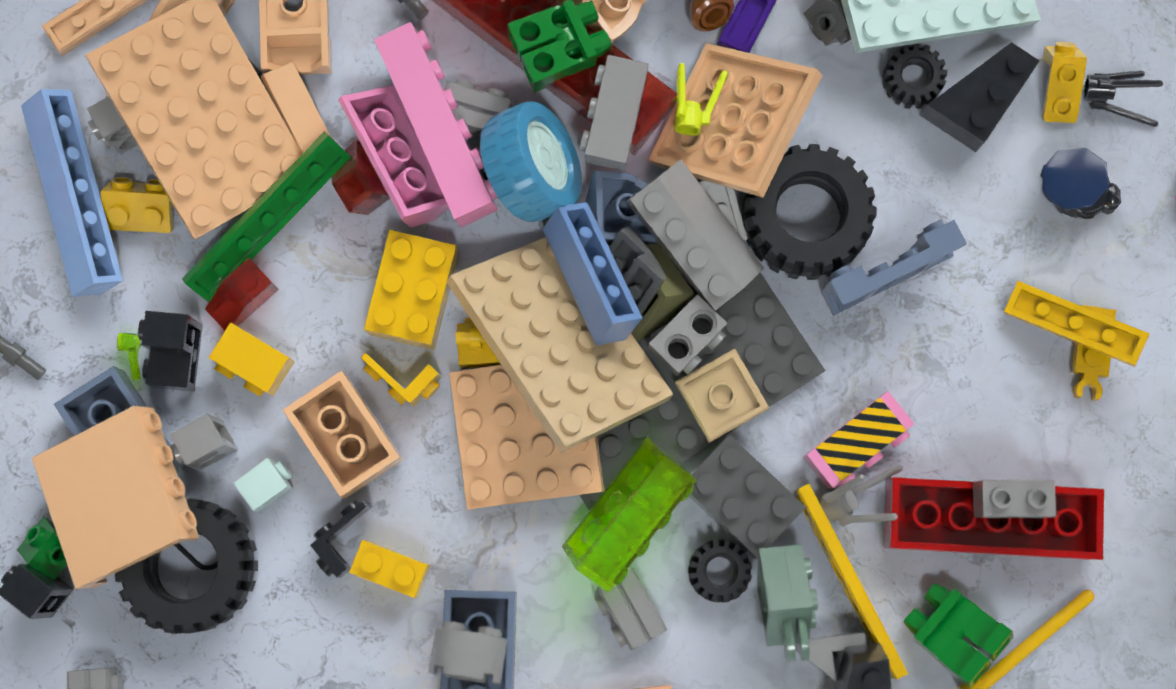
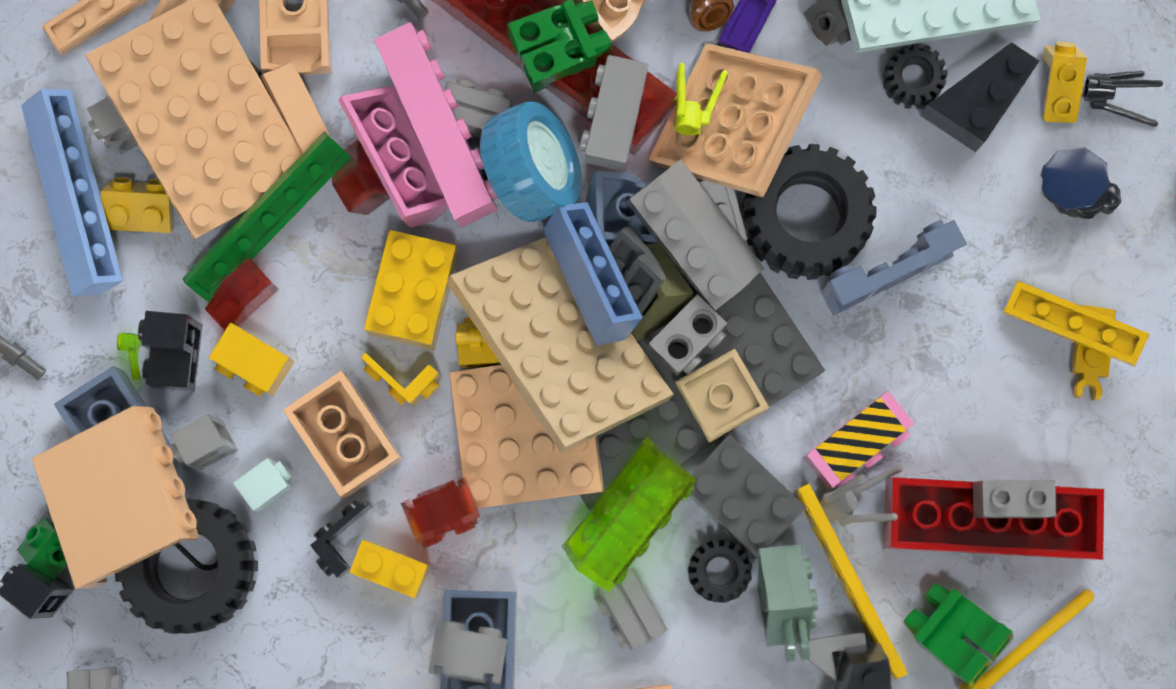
none -> clear red brick [400,477,481,548]

